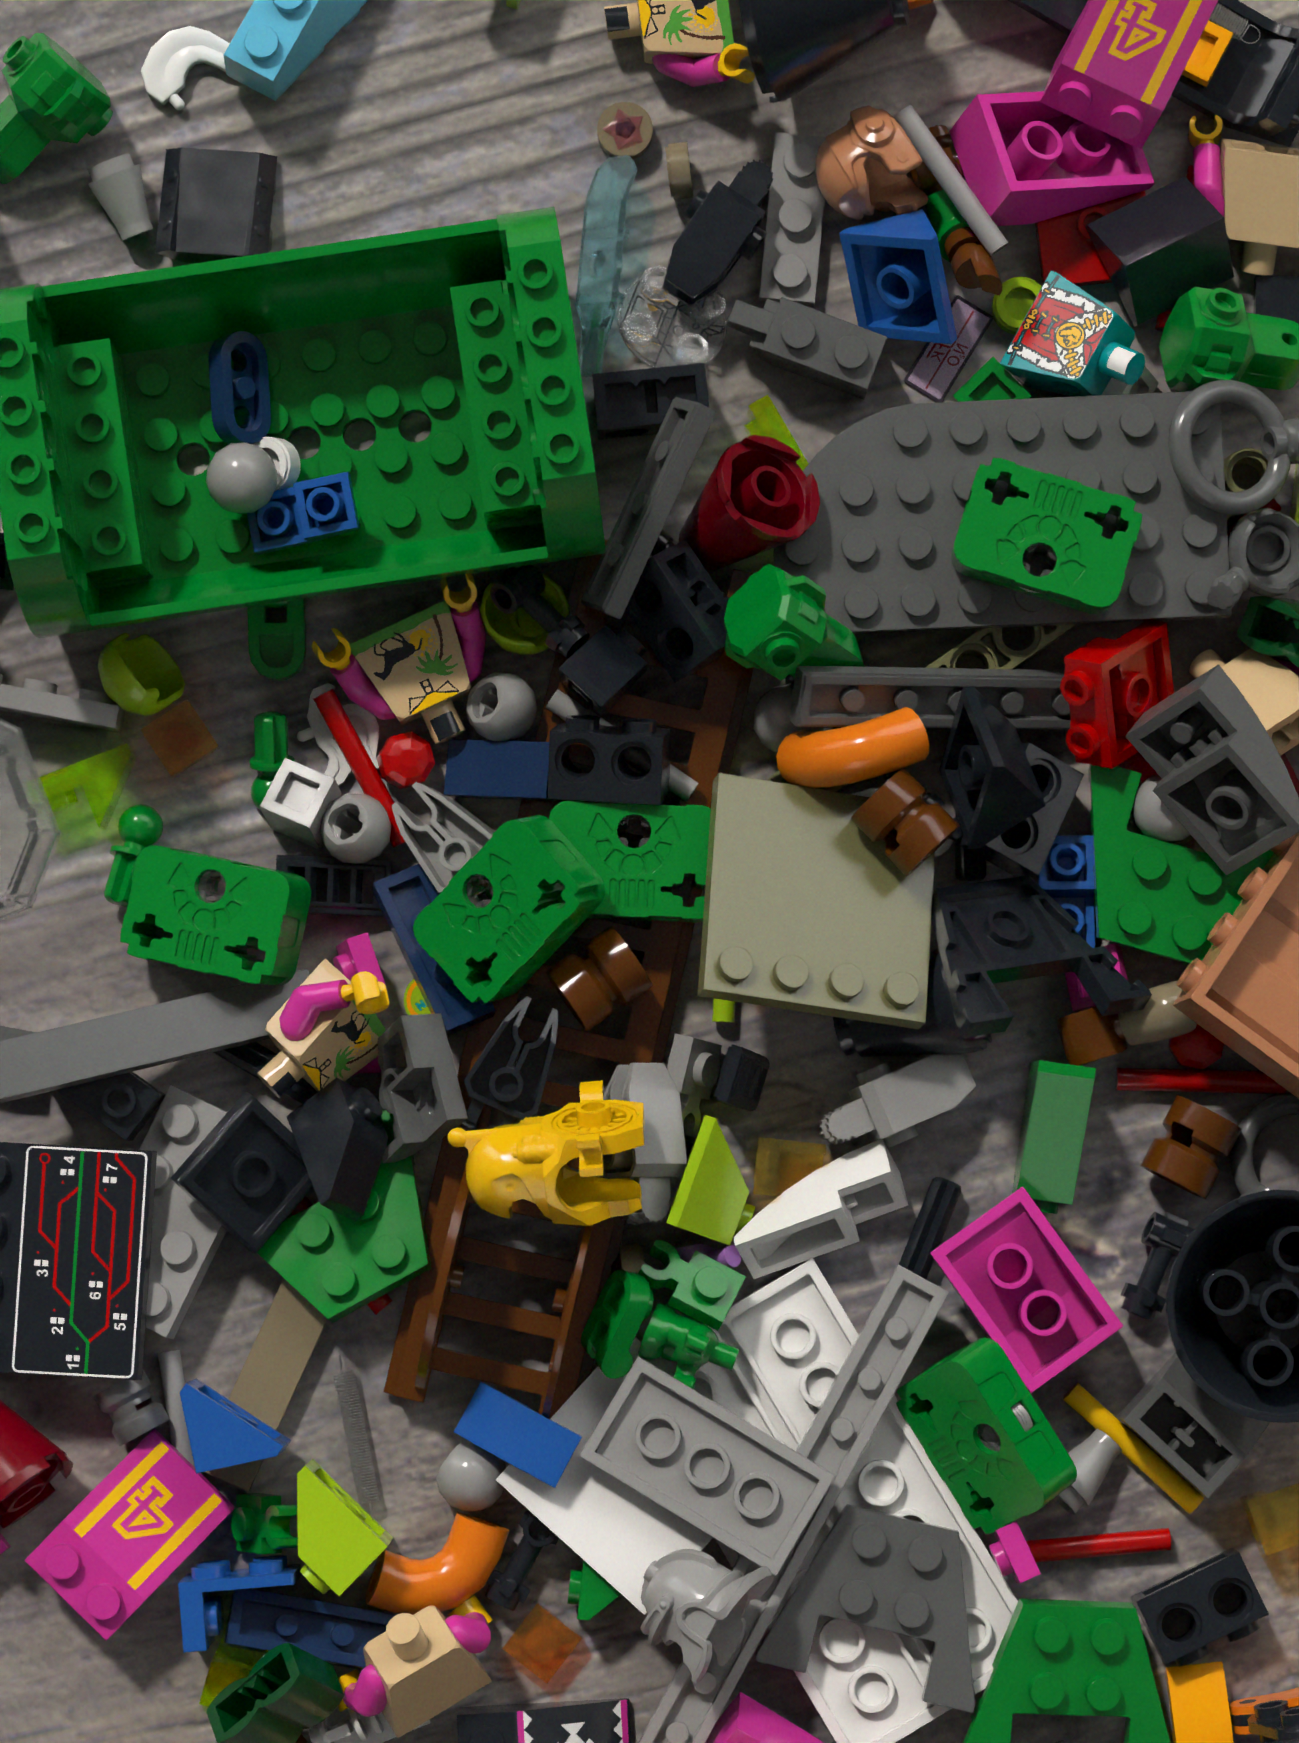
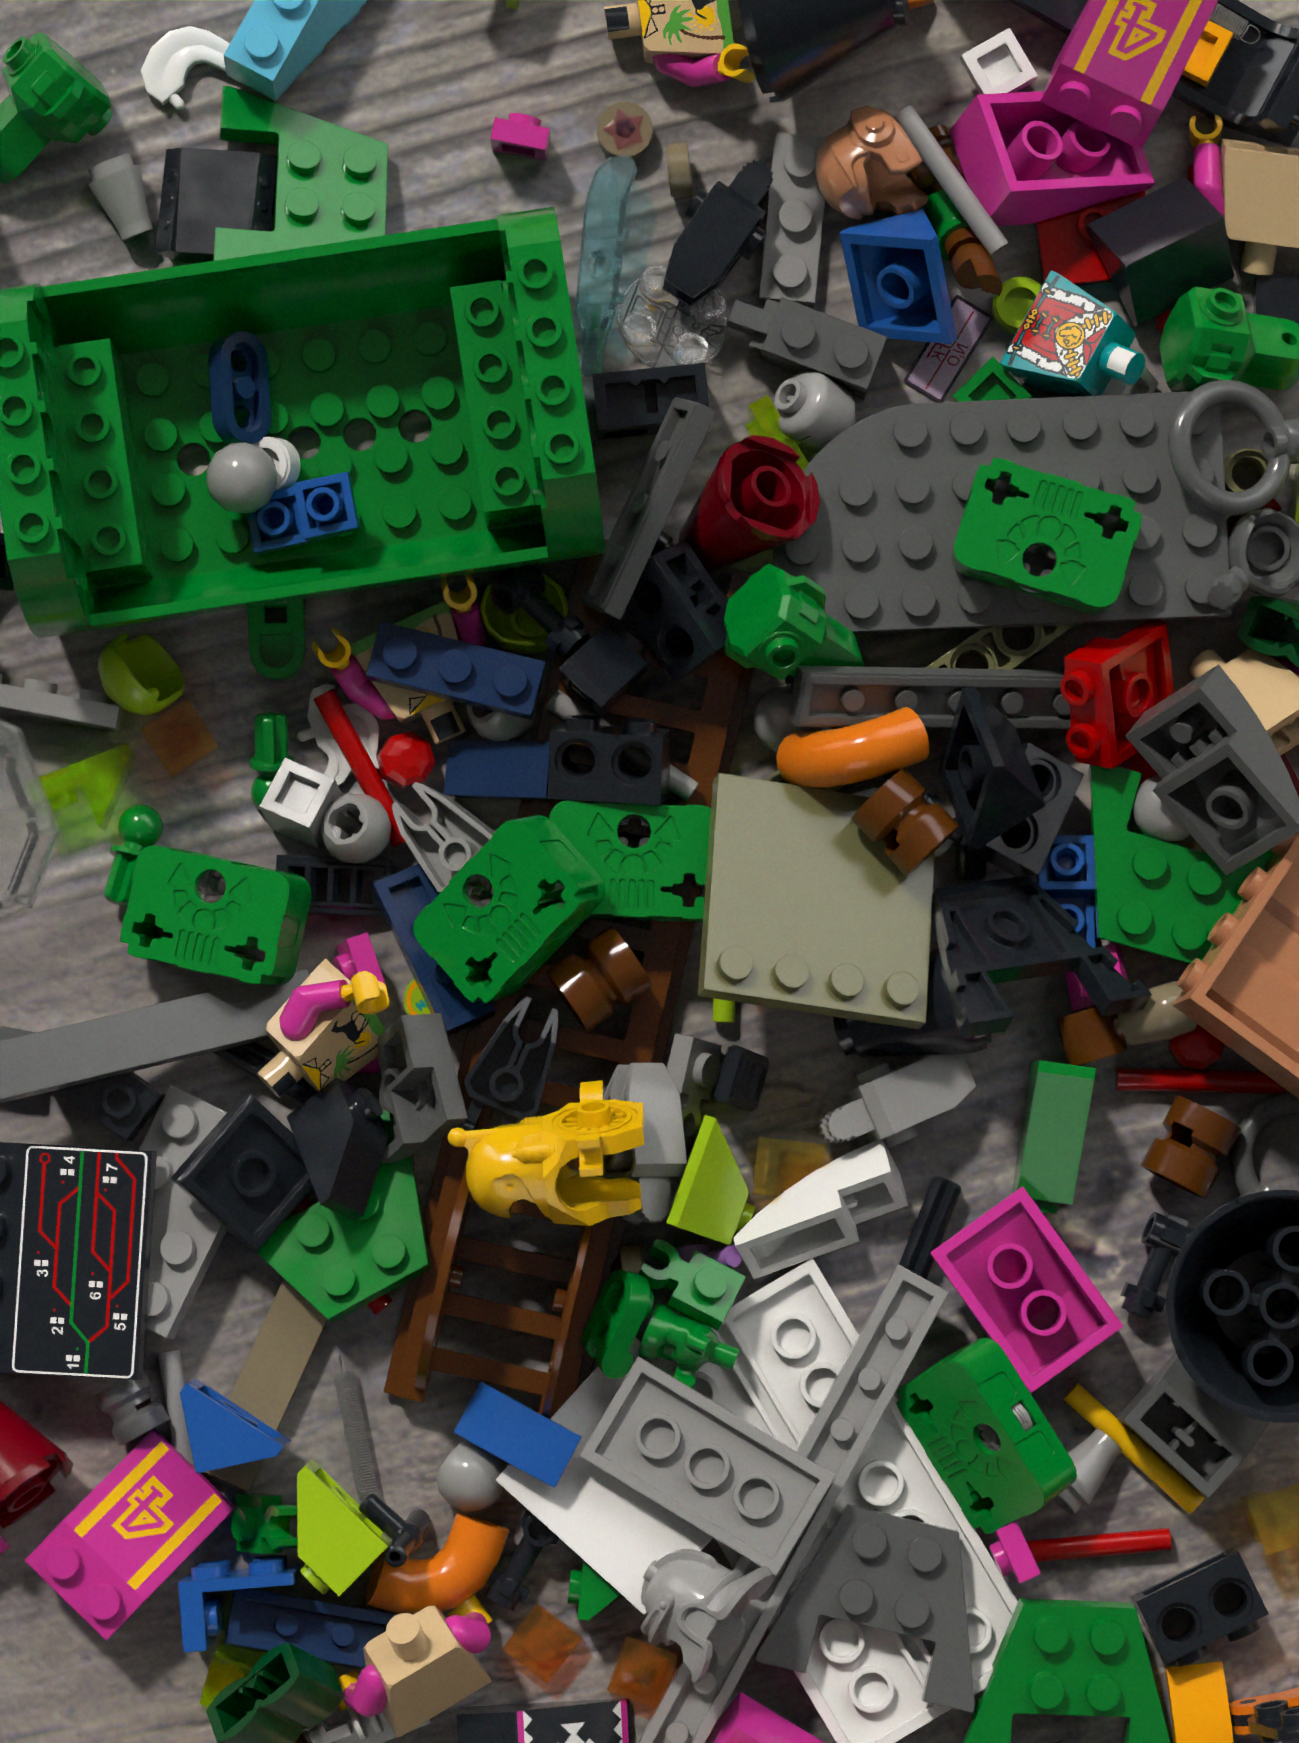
none -> green wing [213,86,388,261]
none -> black piece [359,1493,430,1567]
none -> dark blue plate [366,621,546,720]
none -> dark pink plate [490,113,551,162]
none -> clear orange tile [607,1635,680,1708]
none -> light grey head [772,370,855,452]
none -> white tile [960,28,1038,94]

